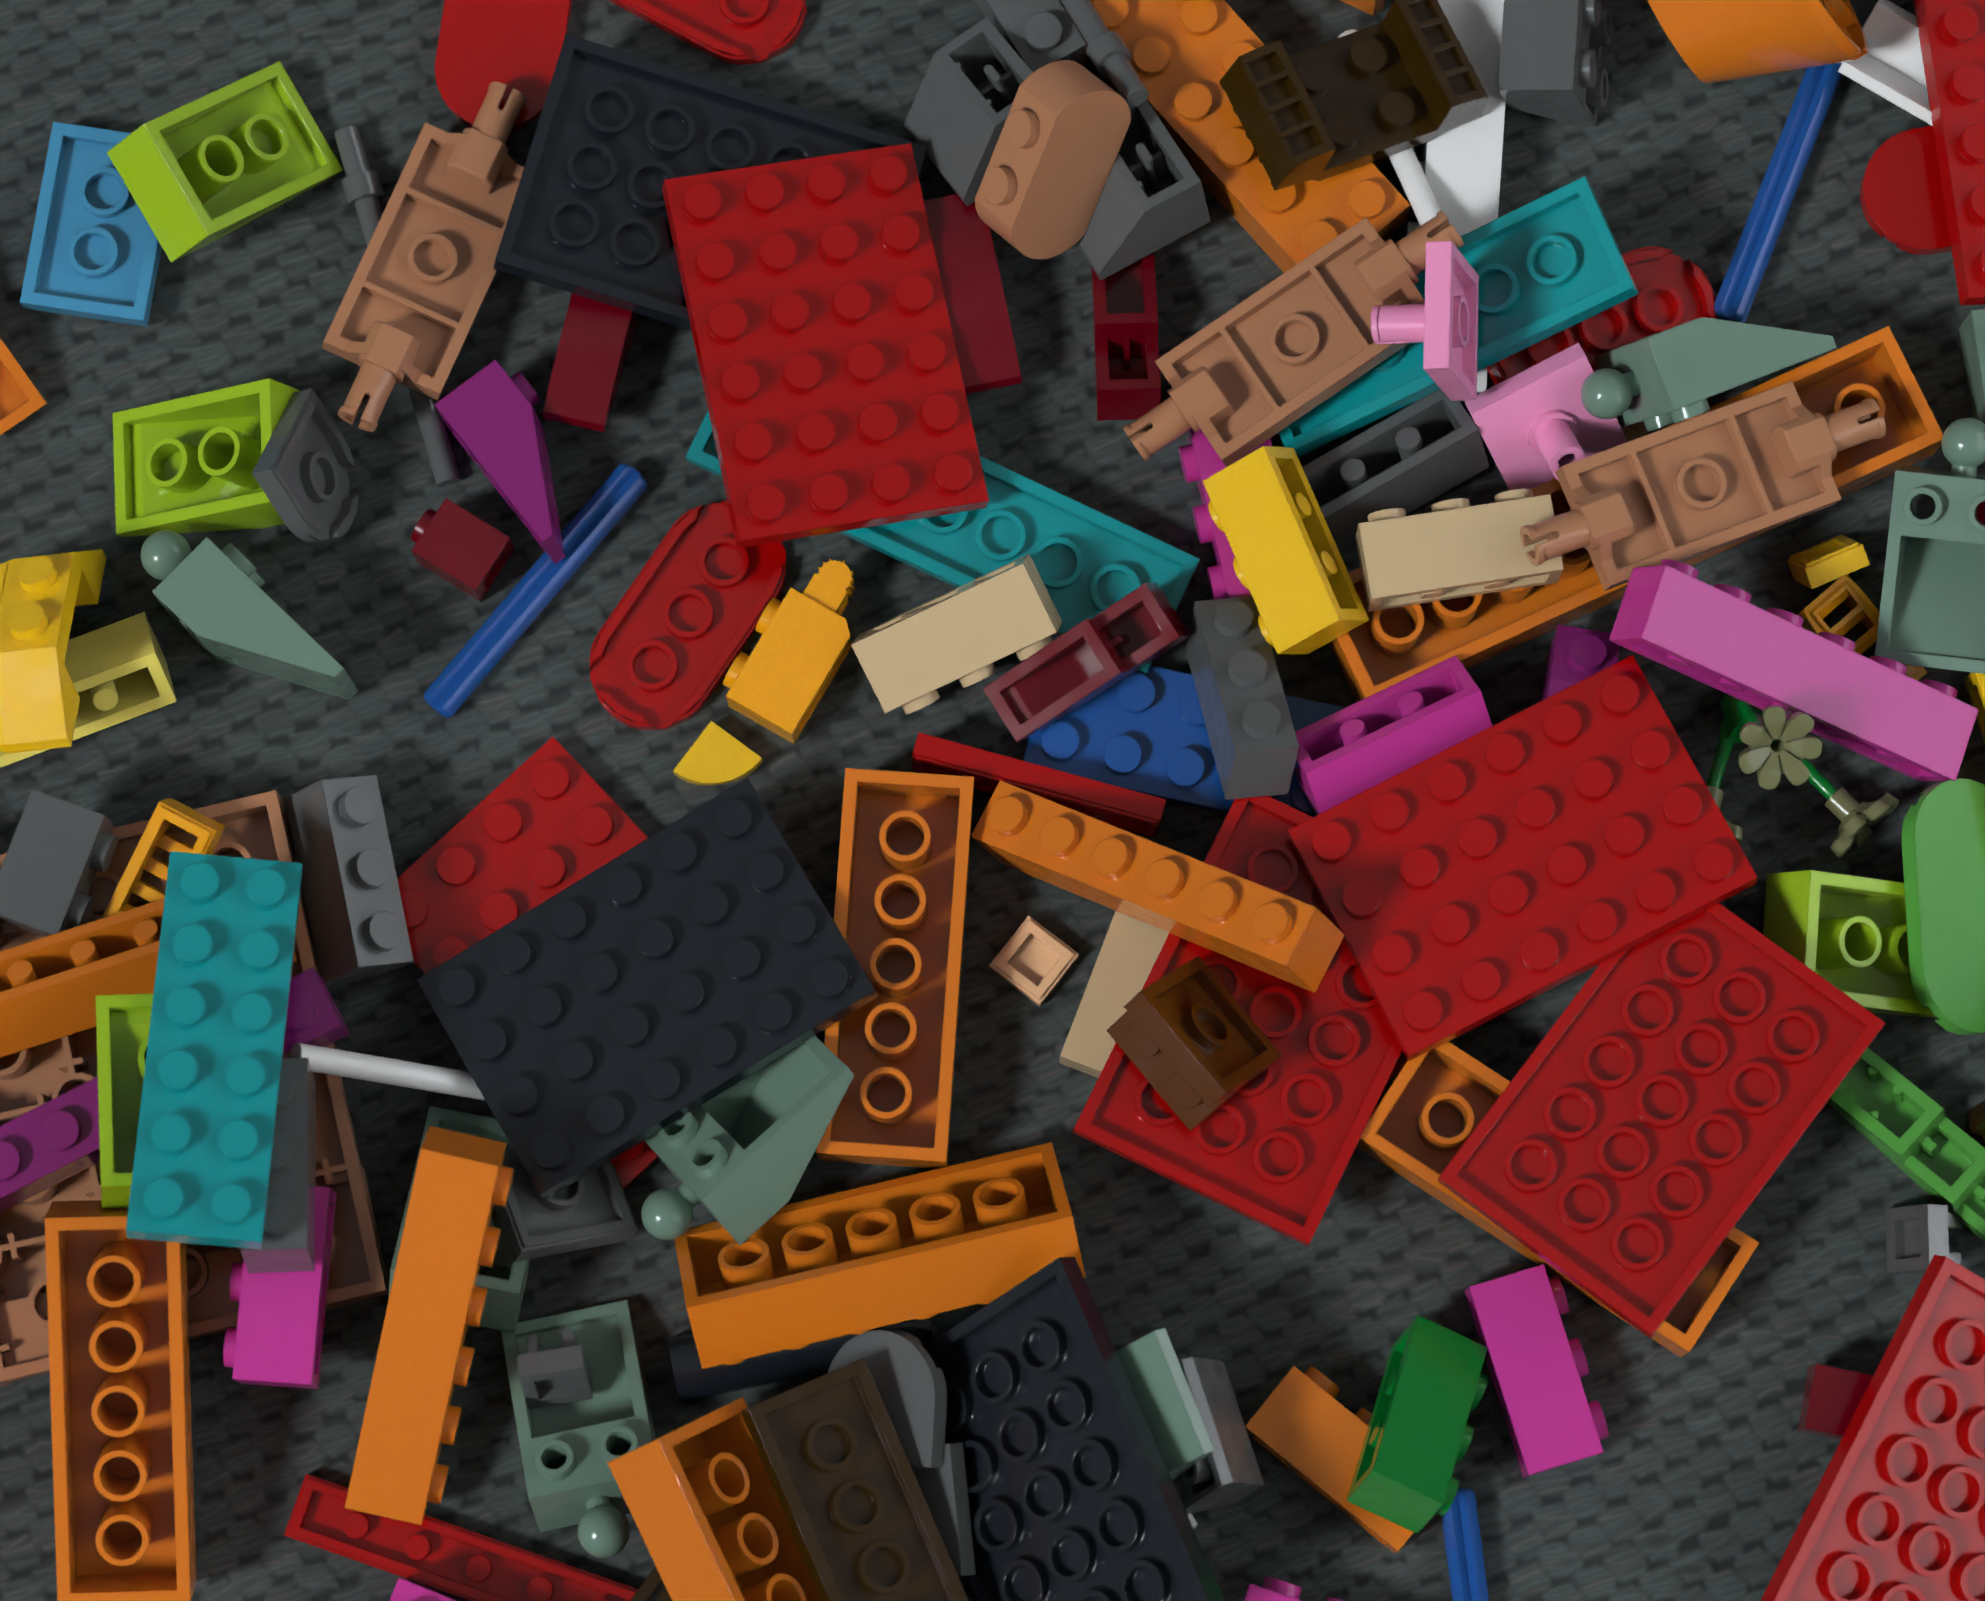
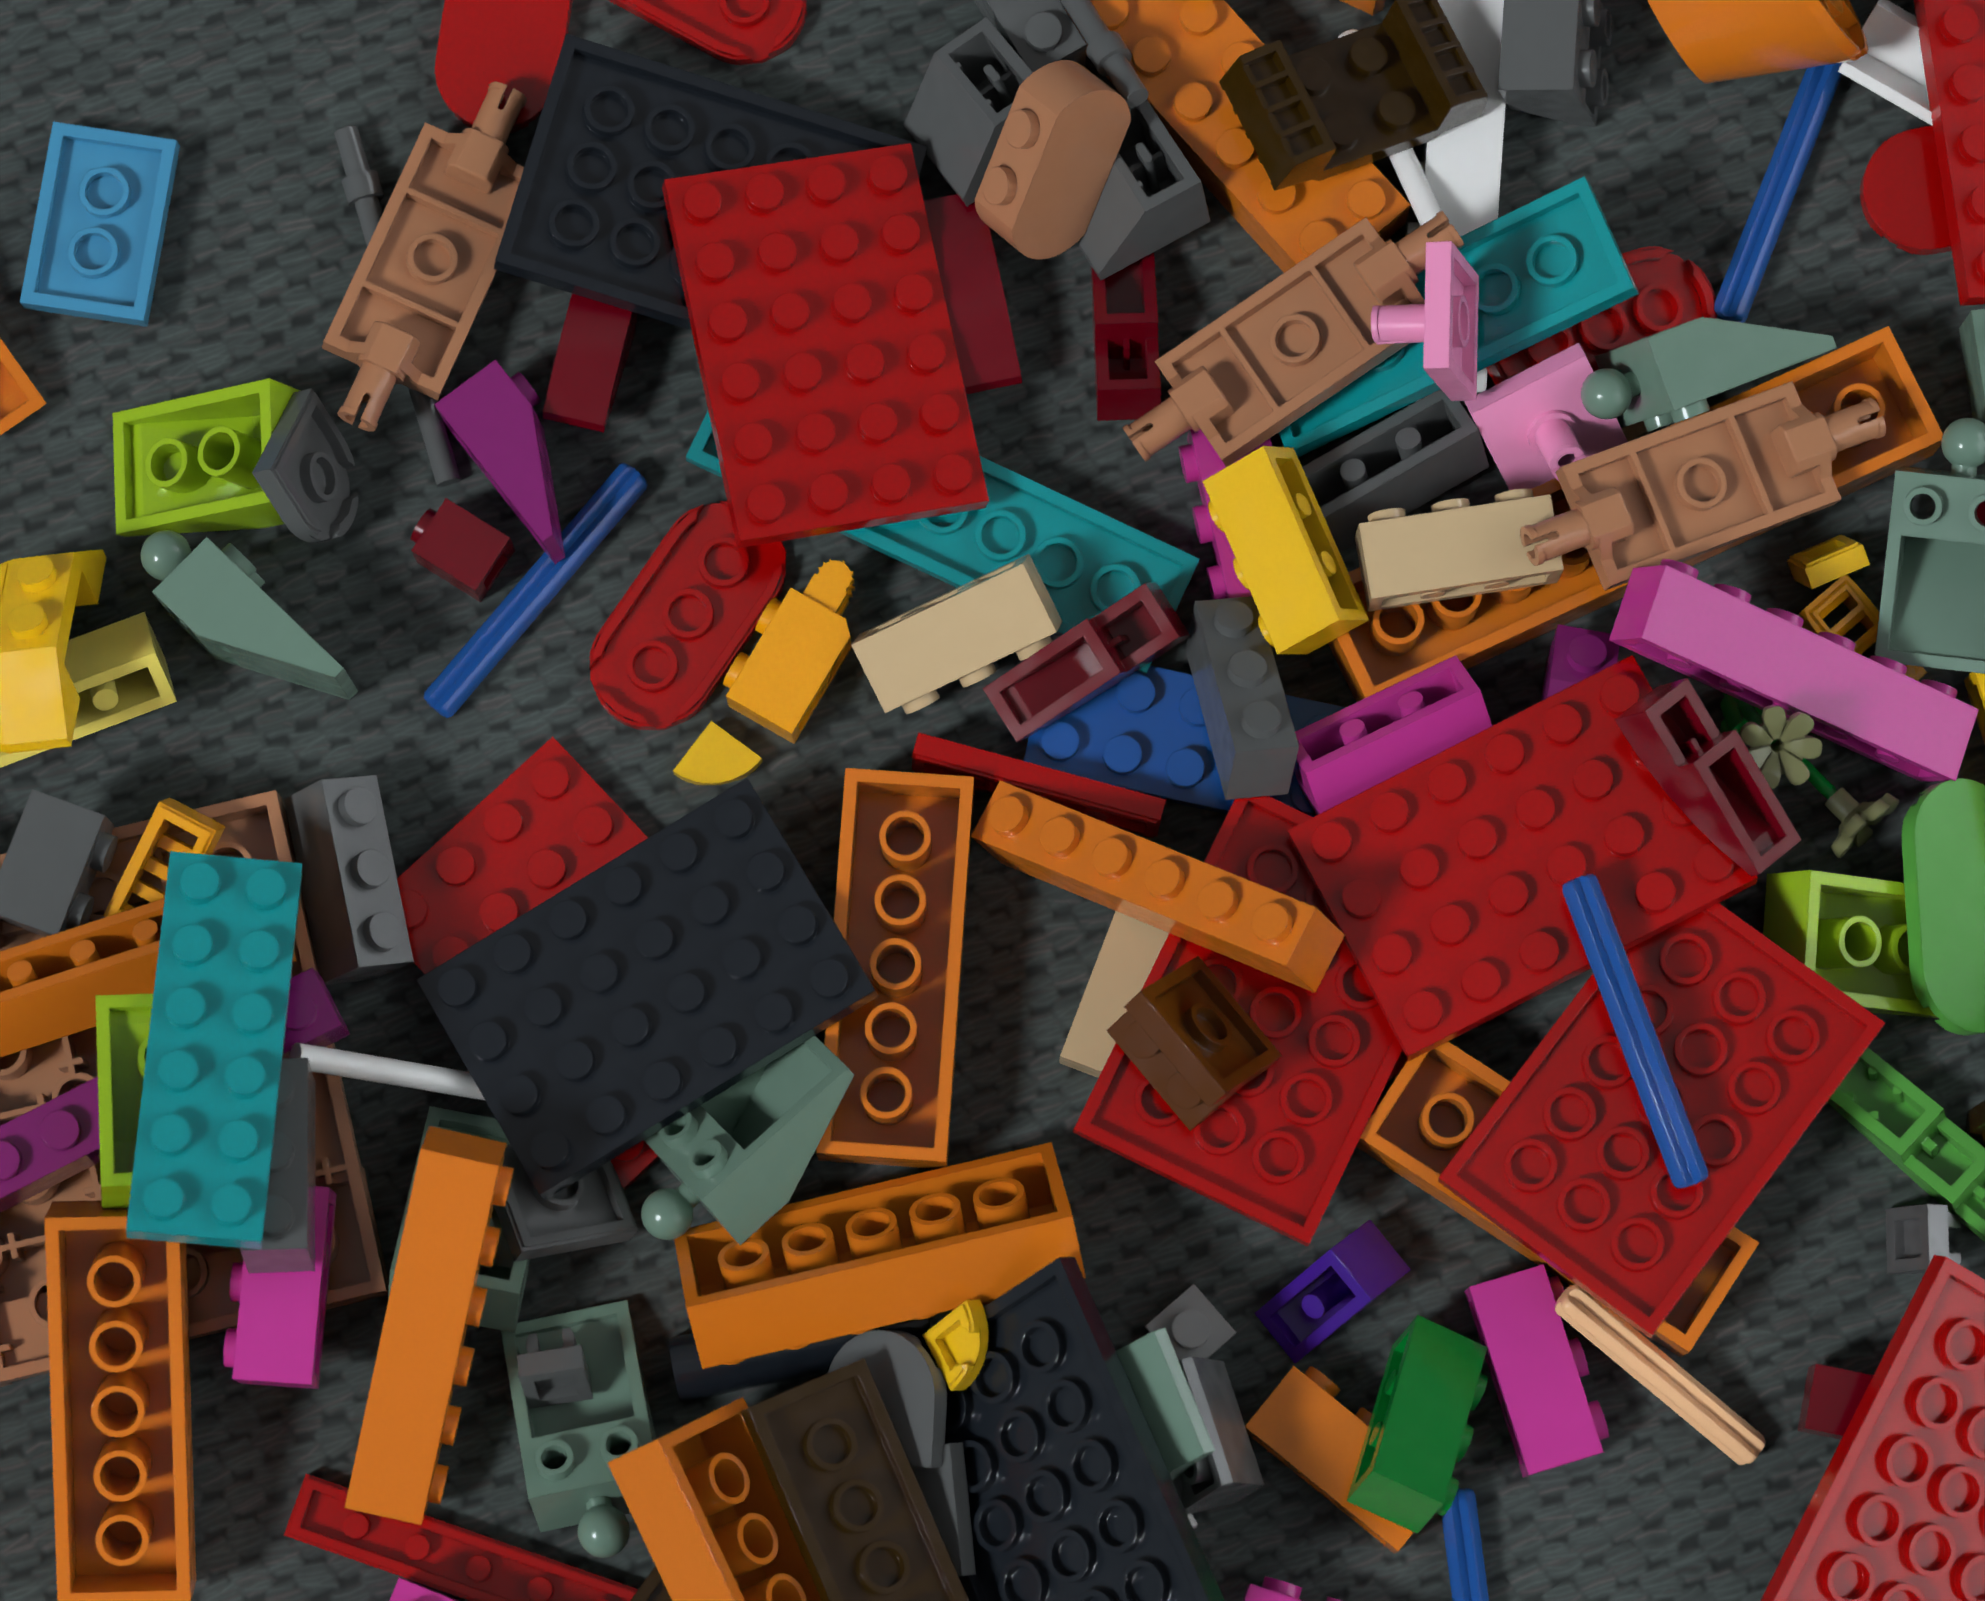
lime slope [107,61,343,262] -> none
light nougat tile [989,915,1079,1007] -> none
none -> yellow tile [922,1300,988,1391]
none -> light grey plate [1145,1284,1237,1361]
none -> dark purple slope [1254,1219,1411,1364]
none -> light nougat axle [1555,1284,1766,1465]
none -> blue axle [1562,874,1709,1188]
none -> dark red slope [1615,678,1801,876]

